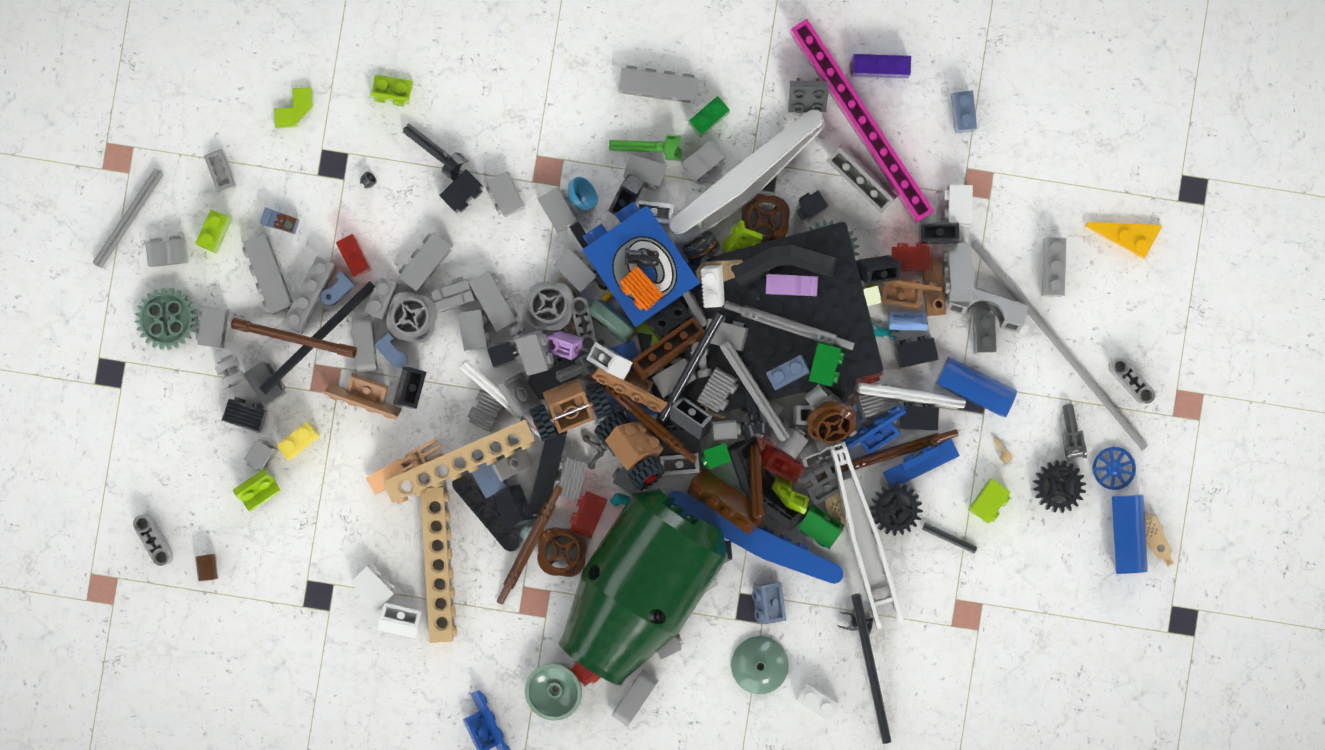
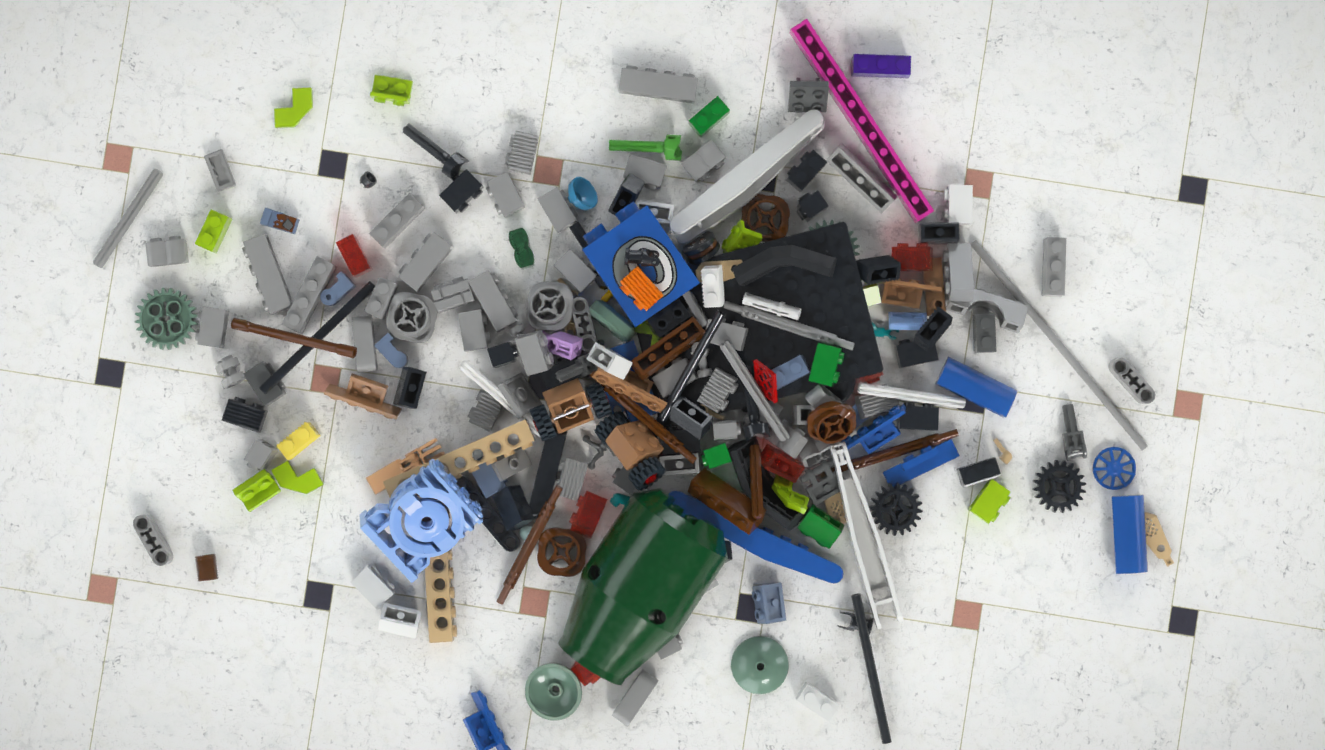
lavender piece [766,274,818,296] -> none
black bar [922,523,977,554] -> none
sand blue brick [951,90,977,134] -> none
yellow wing [1085,222,1162,259] -> none
none -> lime tile [271,461,324,494]
none -> light blue brick [360,459,484,583]
none -> light grey brick [369,193,425,249]
none -> light grey brick [505,131,539,175]
none -> clear green brick [509,228,535,270]
none -> white pin [742,292,801,320]
none -> red window [753,359,778,403]
none -> black brick [786,150,827,193]
none -> black brick [914,307,953,352]
none -> black brick [956,457,1001,487]

